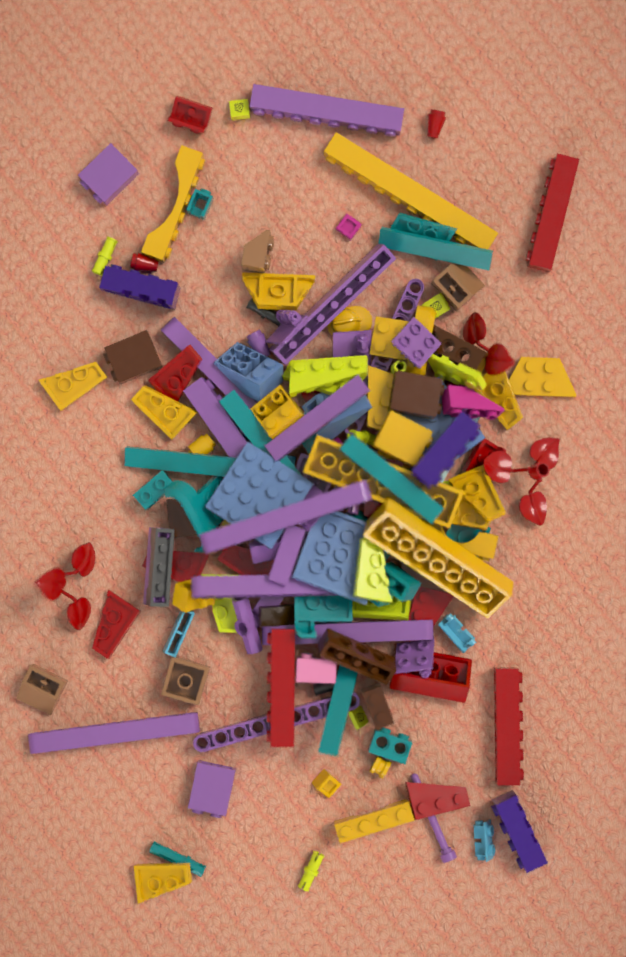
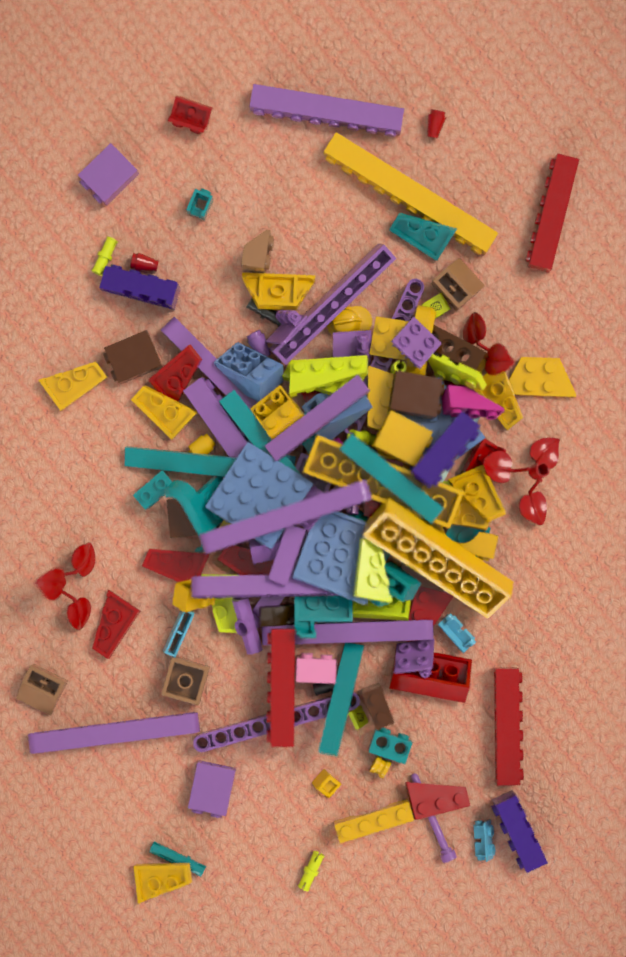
yellow arch [141,145,206,263] -> none
dark grey piece [143,527,175,607] -> none
neon yellow slope [229,99,250,120] -> none
reddish brown brick [318,628,396,685] -> none
dark pink tile [335,213,362,240] -> none
teal tile [378,227,493,271] -> none

